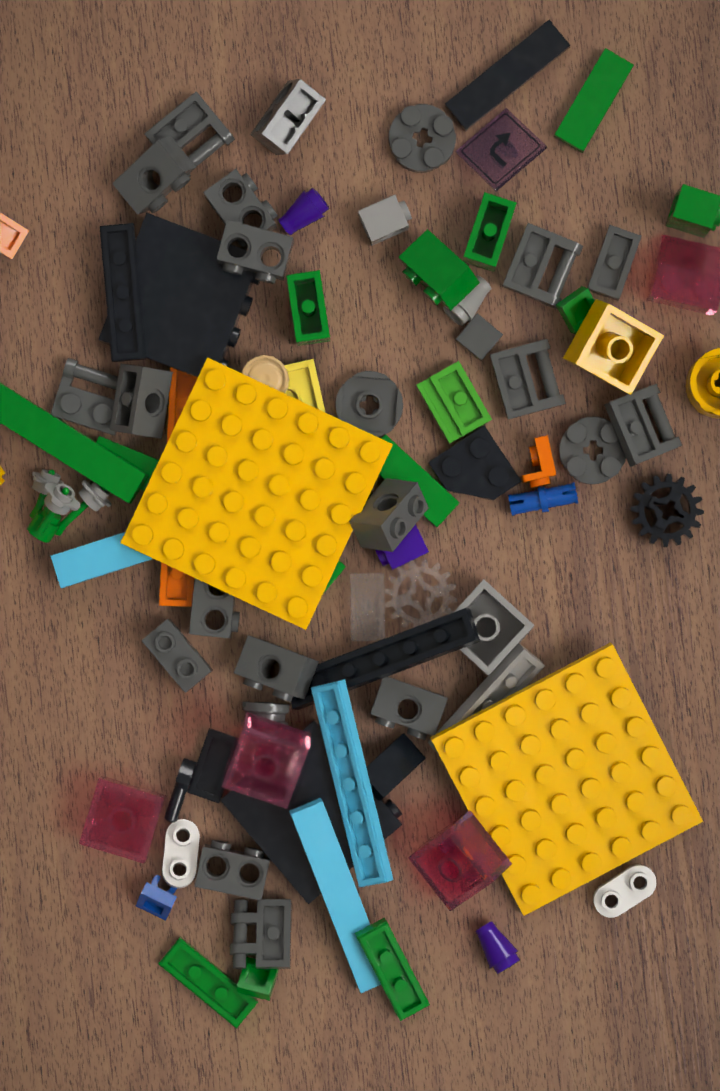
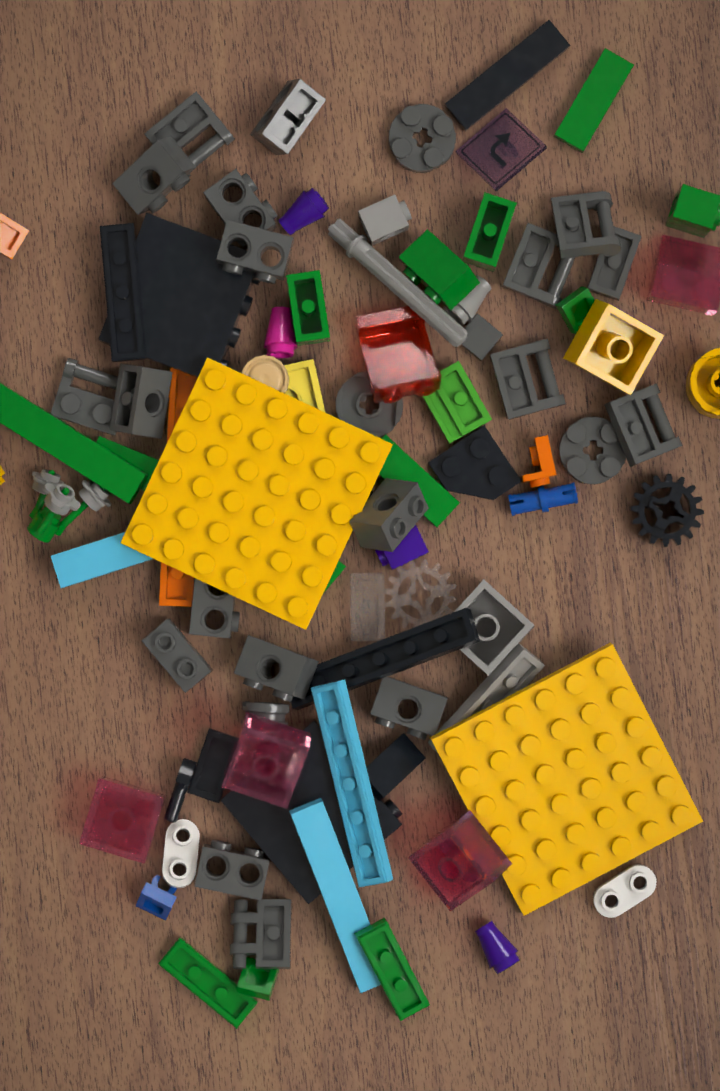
none -> dark pink cone [264,307,297,358]
none -> light grey axle [328,218,468,347]
none -> clear red panel [356,306,441,403]
none -> dark grey plate [551,191,621,259]

